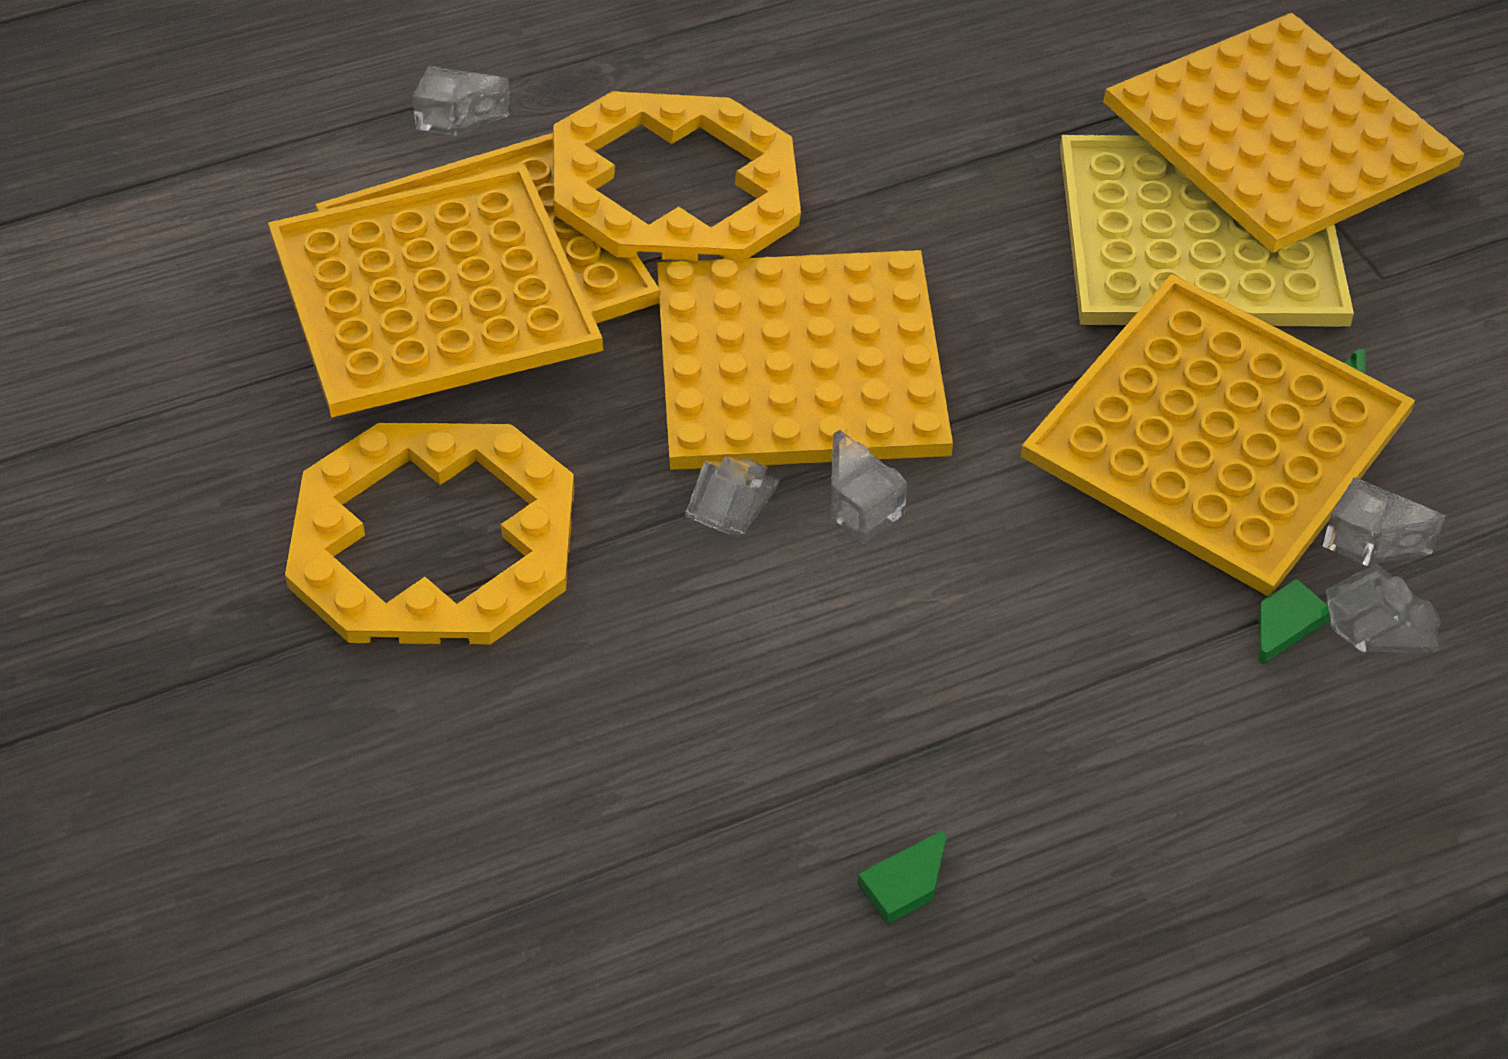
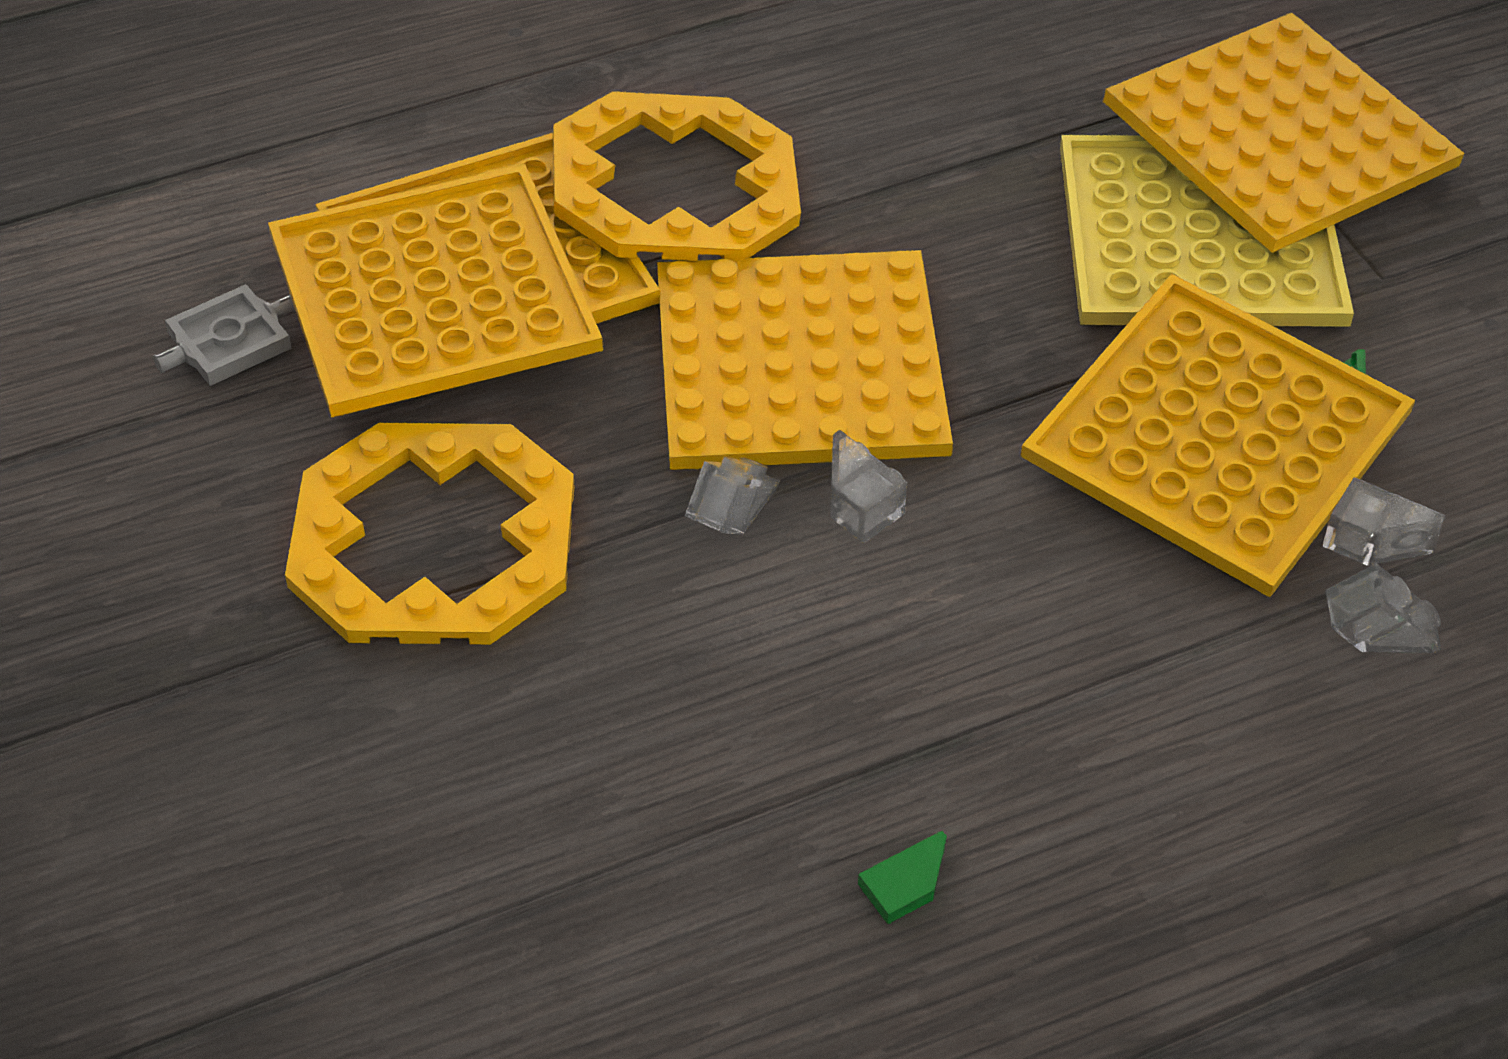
clear slope [412,66,511,136] -> none
green tile [1258,579,1333,664] -> none
none -> light grey plate [153,284,296,386]

